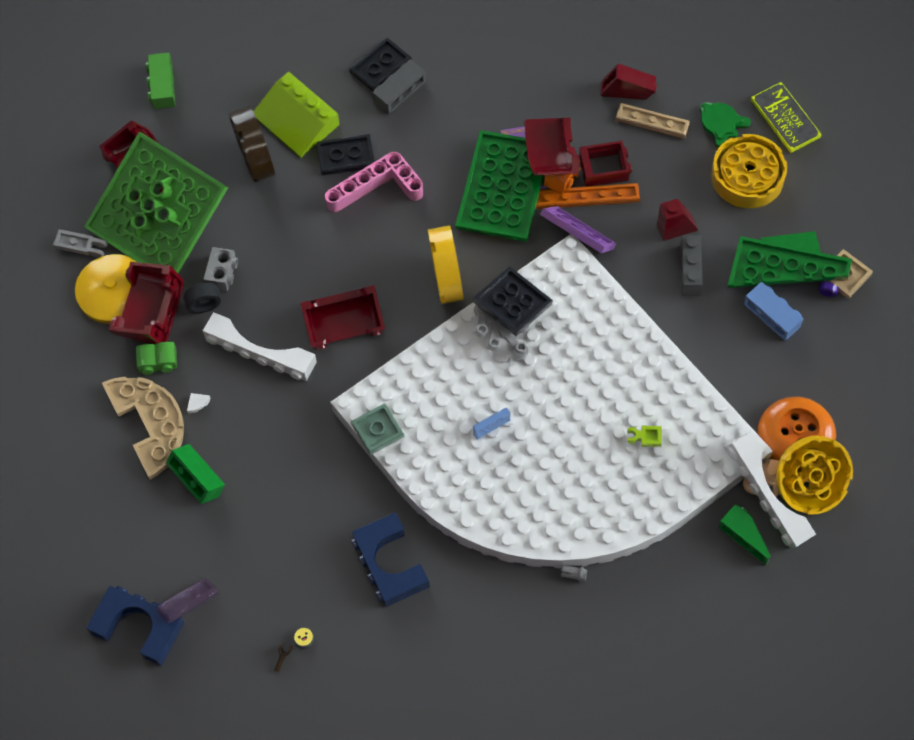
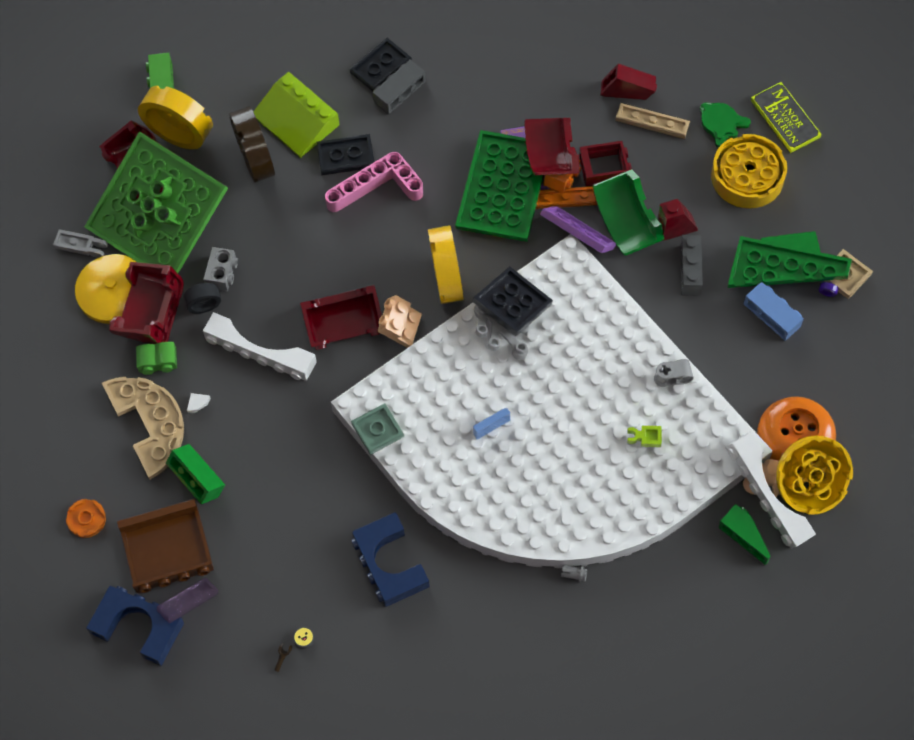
none -> orange tile [66,499,106,538]
none -> reddish brown panel [117,499,214,593]
none -> yellow brick [138,86,213,149]
none -> light nougat plate [378,295,422,348]
none -> green panel [592,169,664,256]
none -> light grey piece [654,359,694,387]

